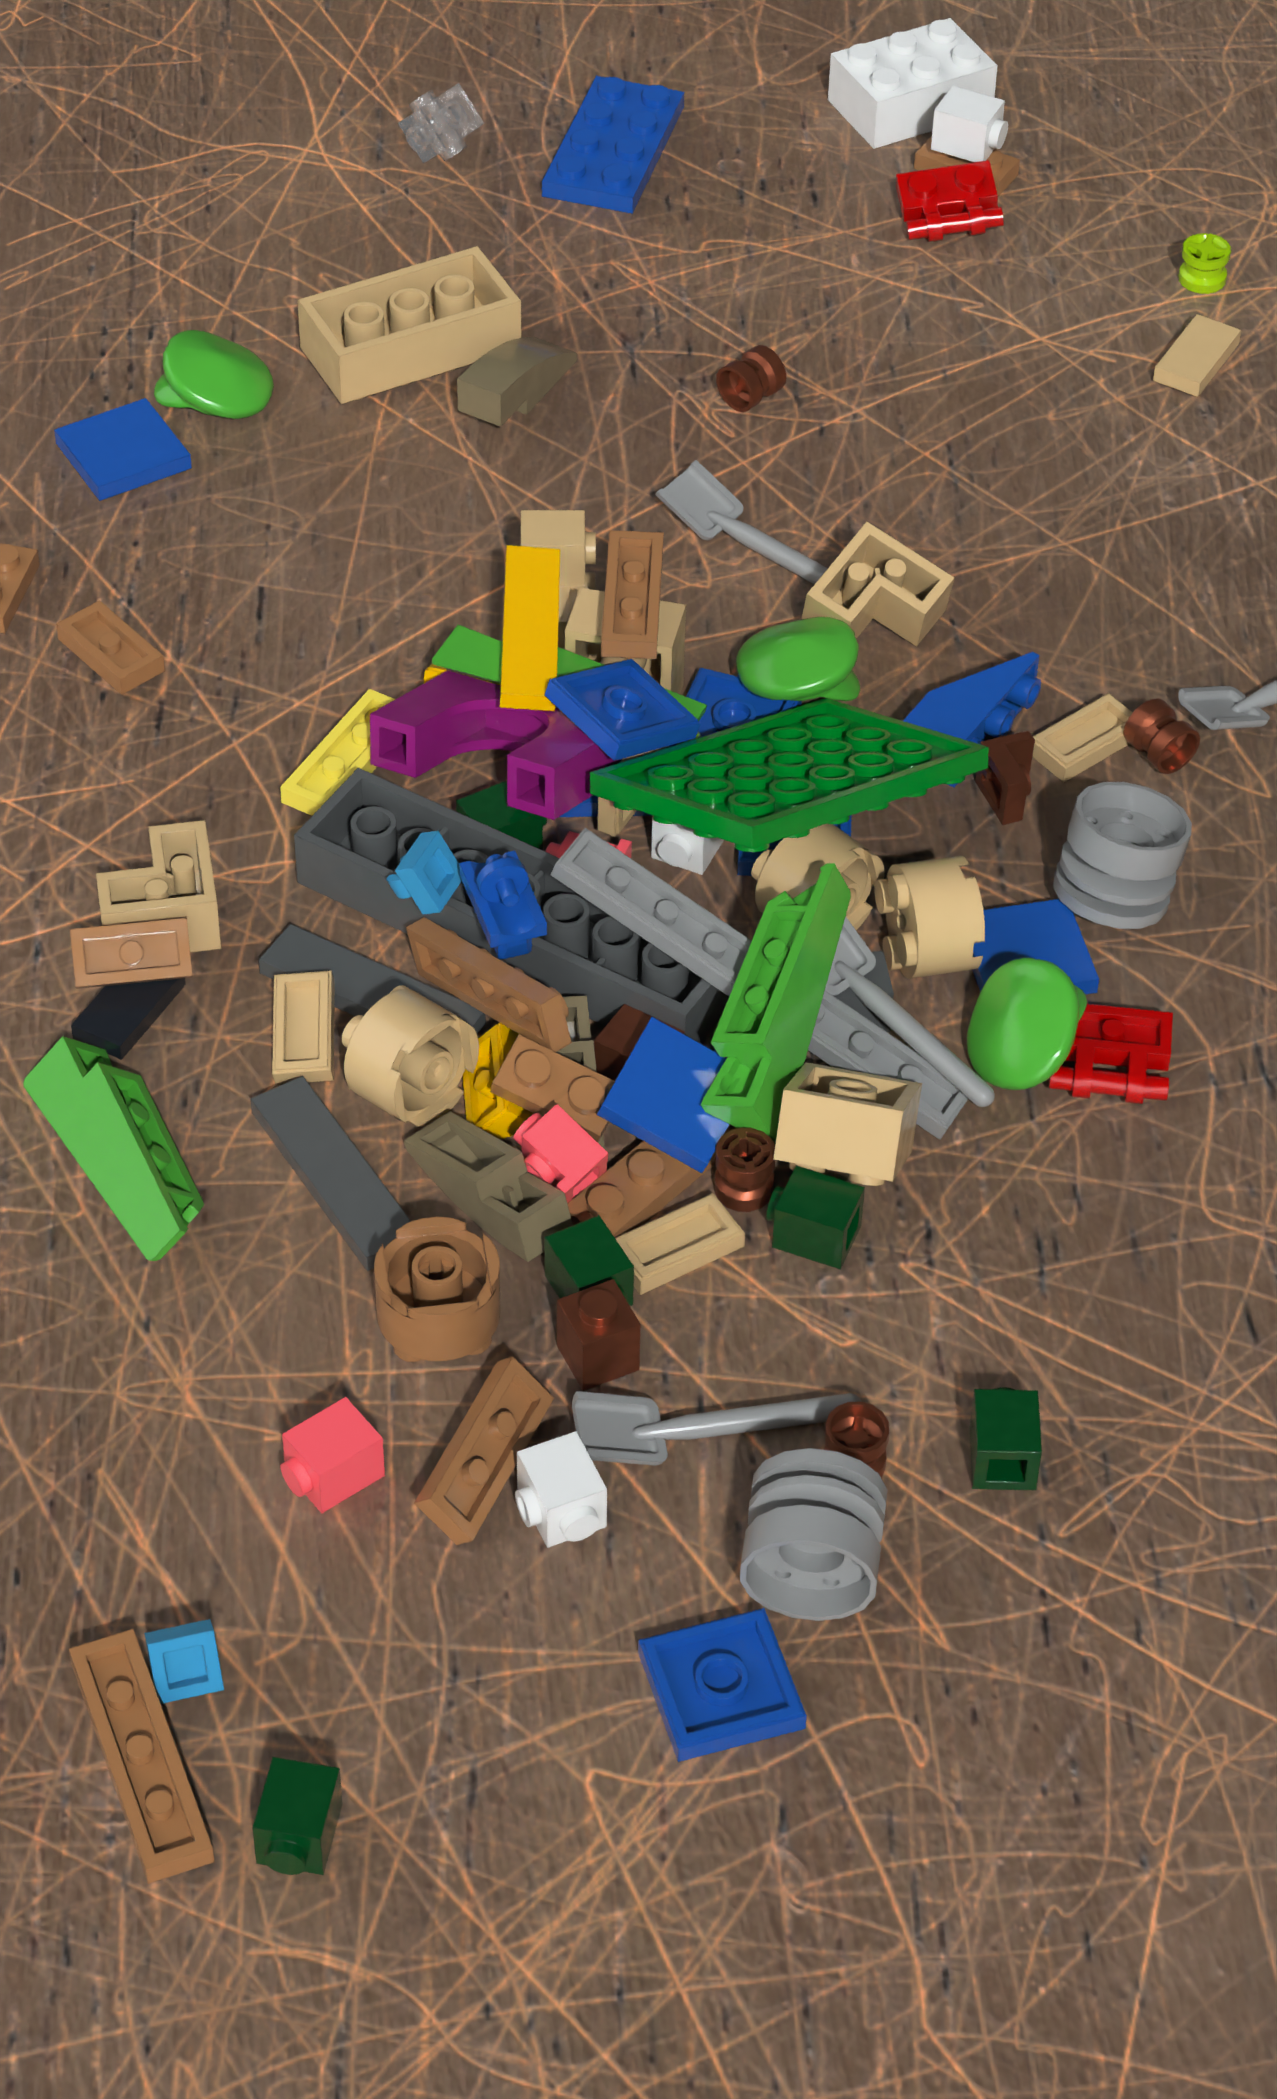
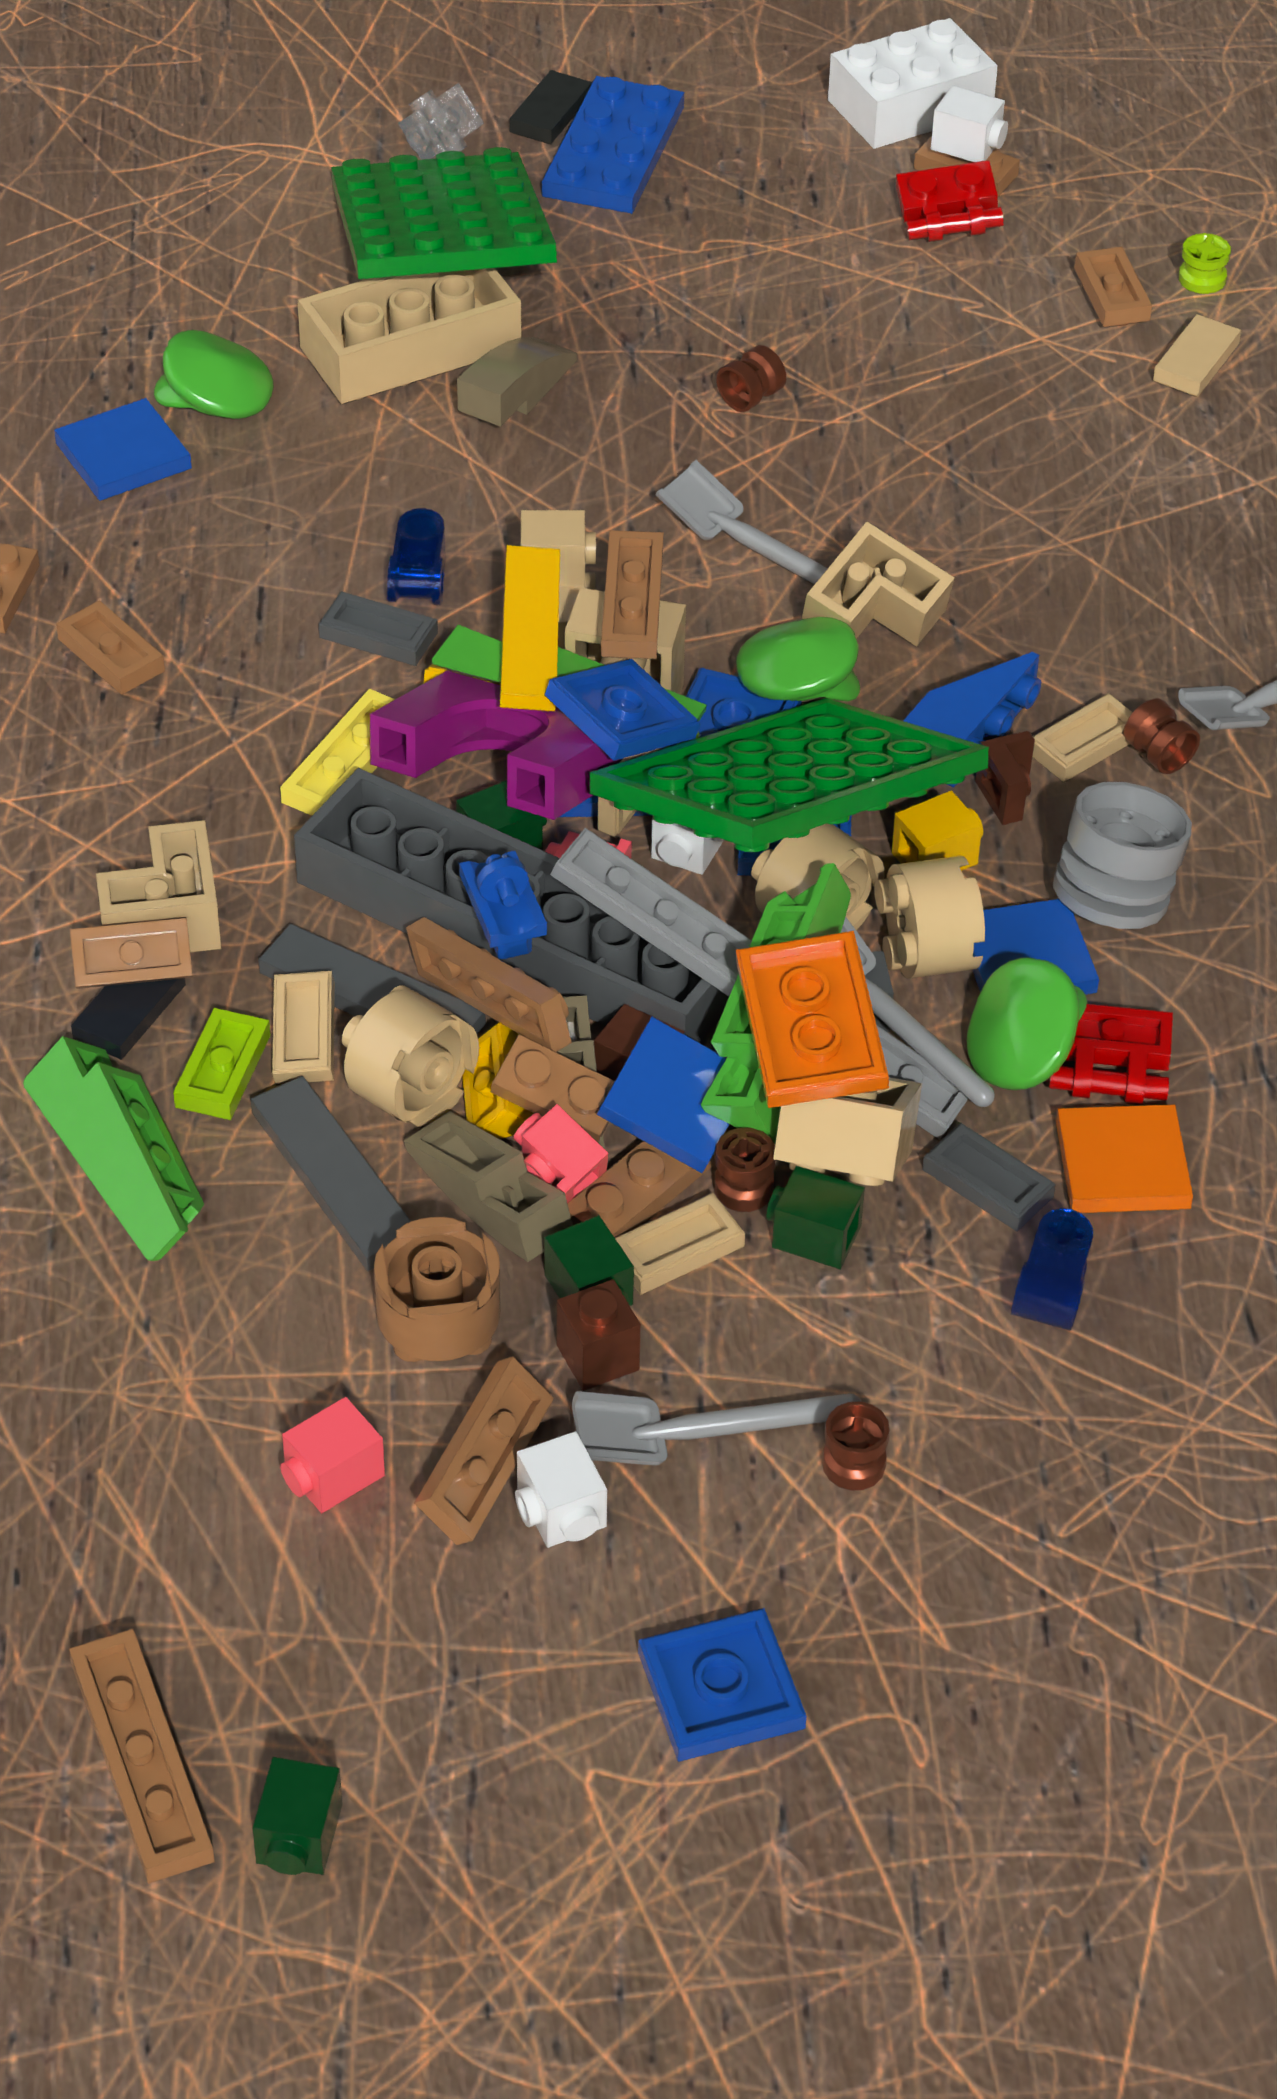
dark azure tile [144,1619,224,1704] -> none
dark azure tile [386,831,462,914] -> none
light grey wheel [740,1448,888,1621] -> none
dark green brick [969,1387,1042,1490] -> none
none -> lime plate [173,1008,271,1120]
none -> dark grey tile [319,591,438,666]
none -> green plate [331,147,557,279]
none -> clear blue piece [387,508,446,605]
none -> pearl dark grey tile [510,70,592,144]
none -> orange tile [736,931,889,1108]
none -> yellow brick [892,790,983,871]
none -> dark grey tile [923,1123,1056,1232]
none -> clear blue piece [1011,1208,1093,1331]
none -> orange tile [1056,1104,1193,1213]
none -> medium nougat plate [1074,247,1152,327]

